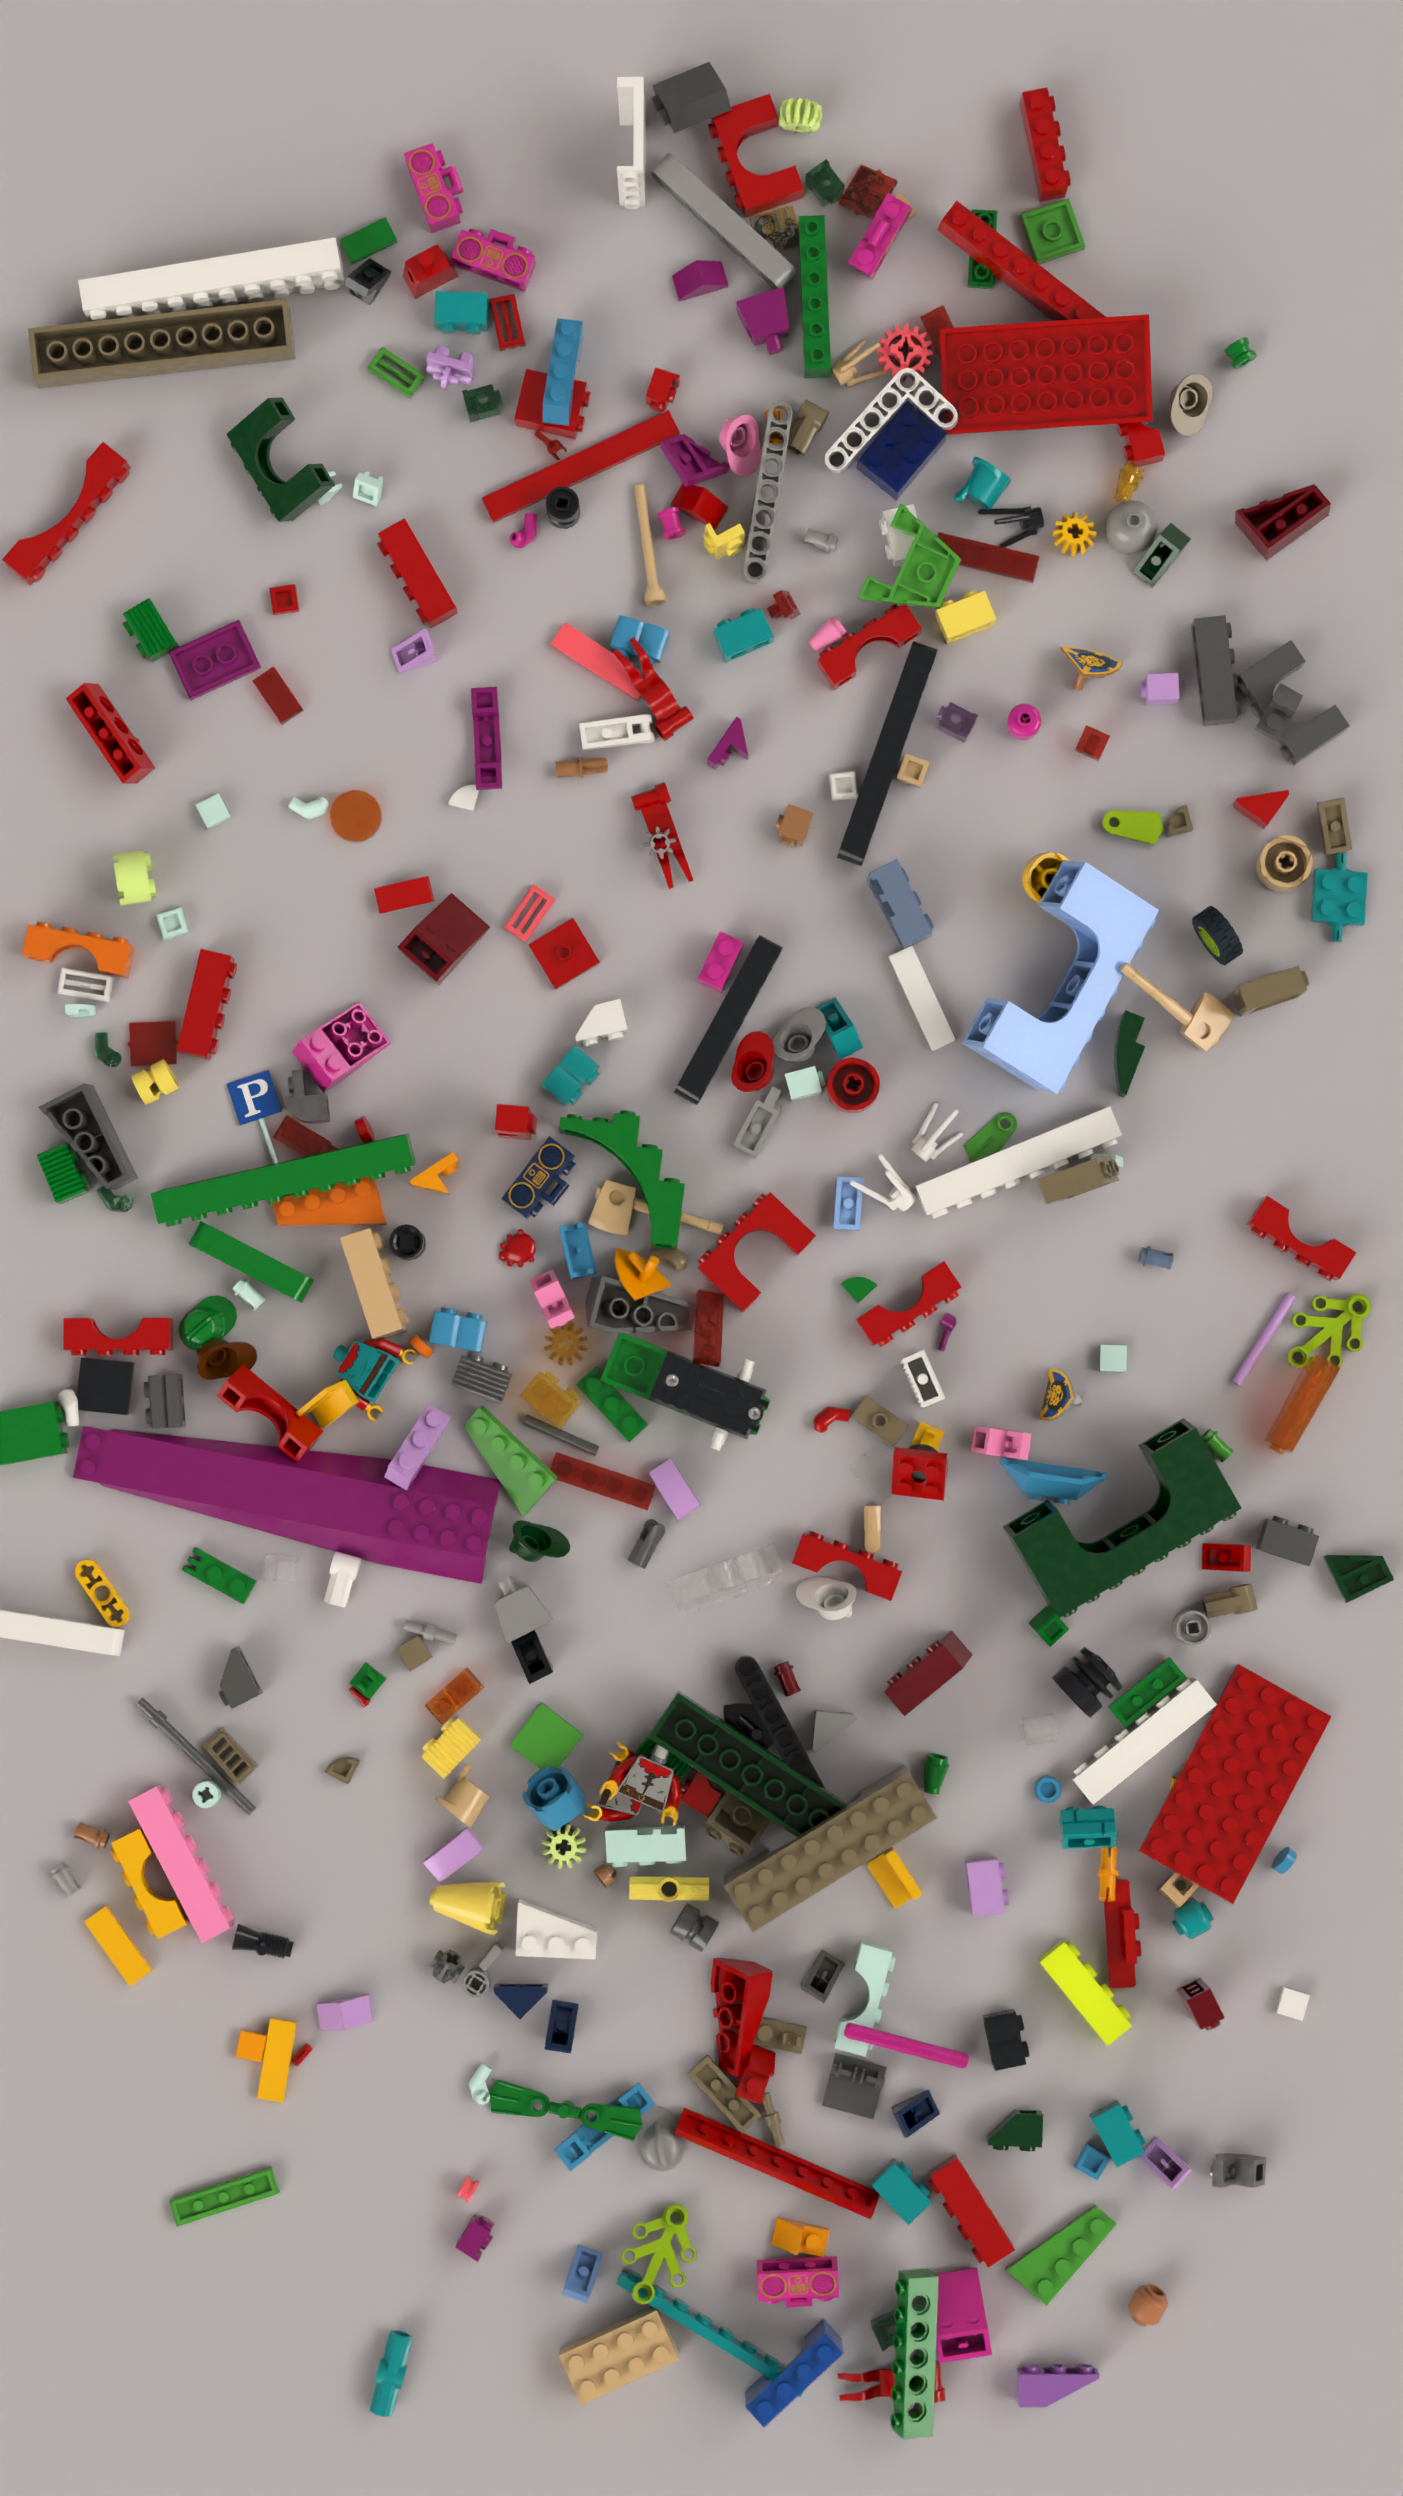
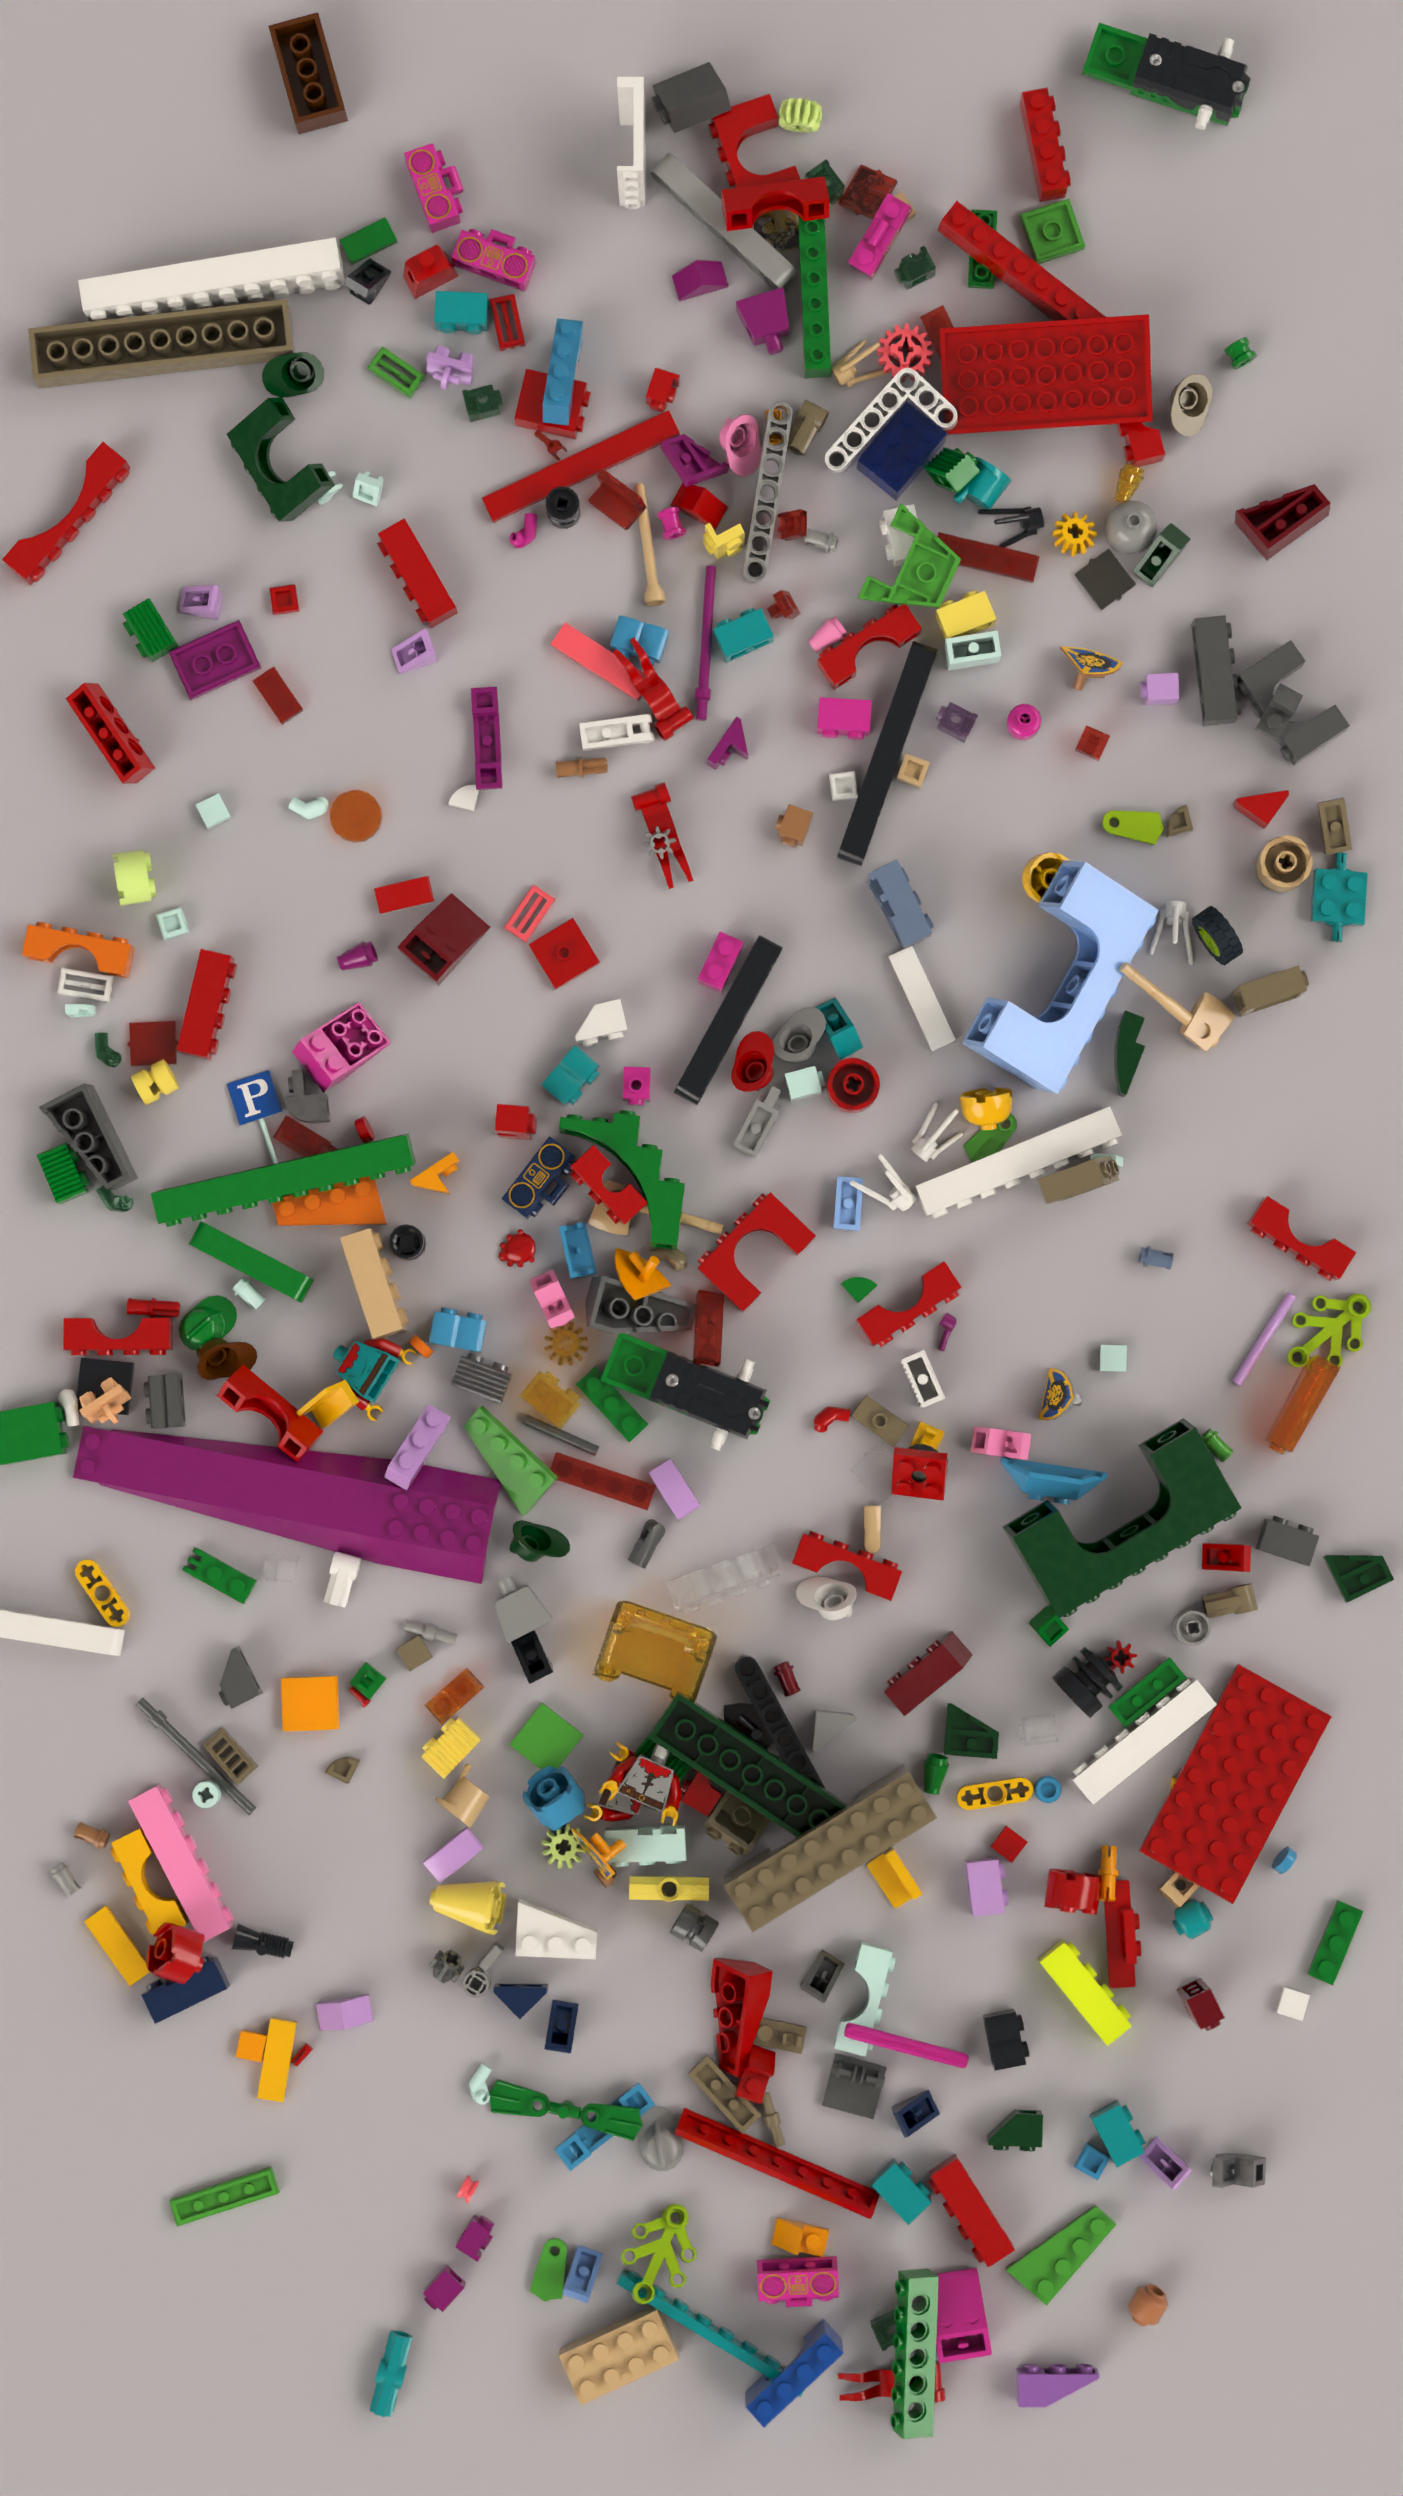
teal brick [1059,1805,1117,1849] -> none
none -> light nougat hips [79,1377,131,1424]
none -> red axle [127,1298,181,1318]
none -> dark blue piece [141,1956,230,2024]
none -> red brick [146,1922,205,1984]
none -> lavender slope [178,585,223,620]
none -> dark green piece [262,352,324,398]
none -> reddish brown brick [268,12,348,134]
none -> light orange slope [281,1676,339,1731]
none -> magenta cone [337,941,378,971]
none -> magenta brick [423,2264,466,2312]
none -> bright green piece [530,2238,567,2302]
none -> red arch [569,1145,648,1225]
none -> light orange shield [571,1828,626,1880]
none -> clear red panel [589,469,647,530]
none -> clear yellow windscreen [592,1601,717,1701]
none -> dark pink brick [623,1067,651,1106]
none -> magenta bar [695,565,716,721]
none -> red arch [721,176,830,231]
none -> clear red tile [777,509,807,541]
none -> dark pink brick [817,697,872,740]
none -> clear green brick [894,245,936,290]
none -> green brick [924,447,980,494]
none -> dark green wing [943,1703,999,1759]
none -> light aqua brick [944,631,1002,671]
none -> yellow beam [956,1777,1033,1810]
none -> yellow cylinder [960,1087,1012,1130]
none -> red tile [990,1825,1028,1863]
none -> red brick [1044,1869,1101,1915]
none -> clear smoke piece [1074,549,1136,611]
none -> piece [1082,23,1251,130]
none -> red gear [1103,1640,1137,1674]
none -> white plant [1149,901,1194,965]
none -> green plate [1307,1900,1363,1985]

